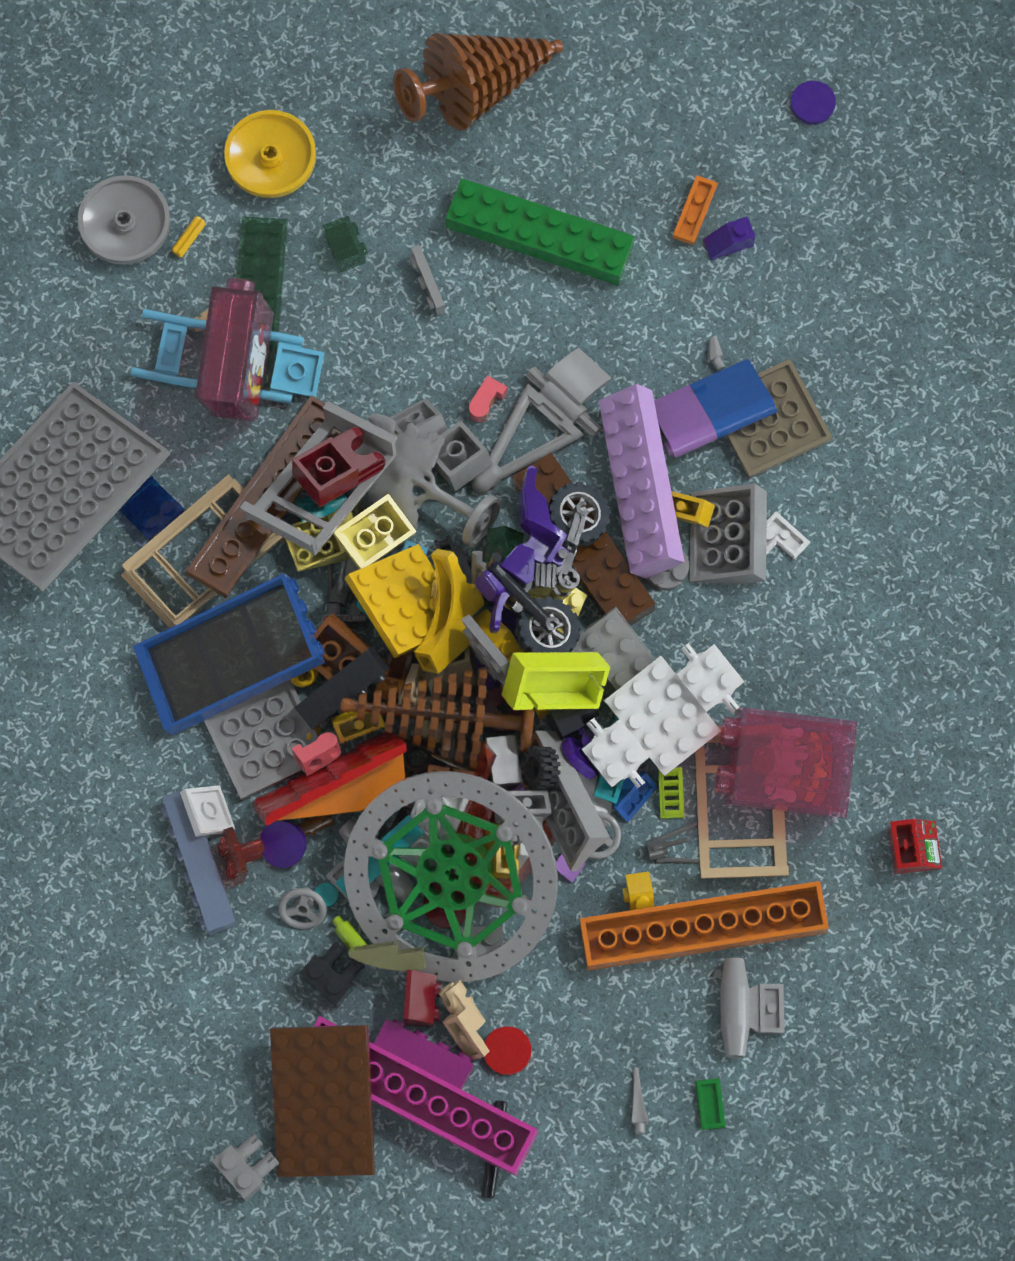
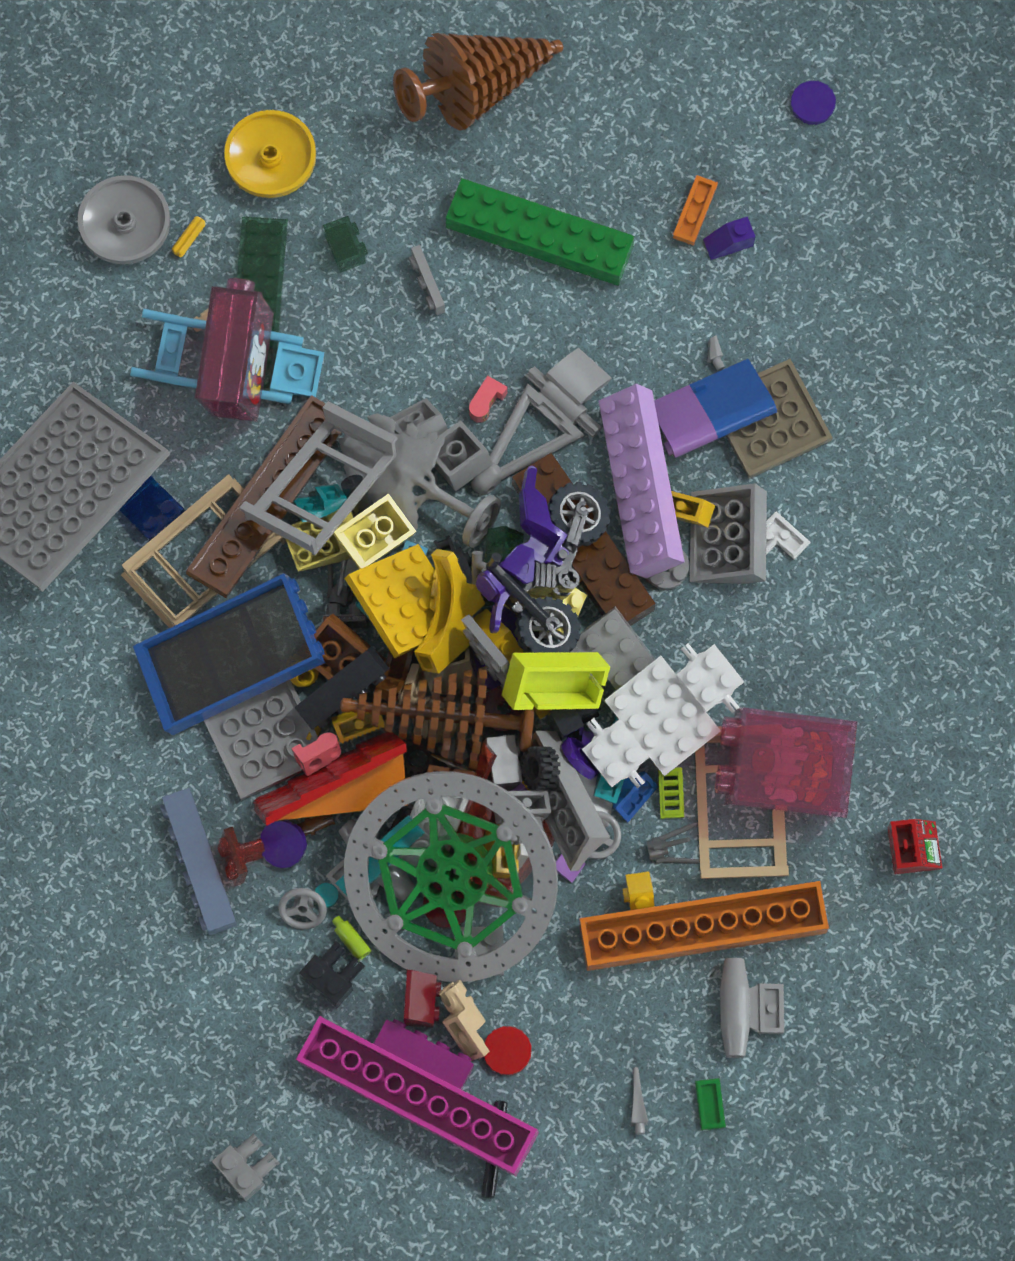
white tile [180,785,235,837] -> none
reddish brown plate [270,1025,376,1177] -> none
dark red brick [292,427,386,508] -> none
olive slope [348,940,427,971] -> none

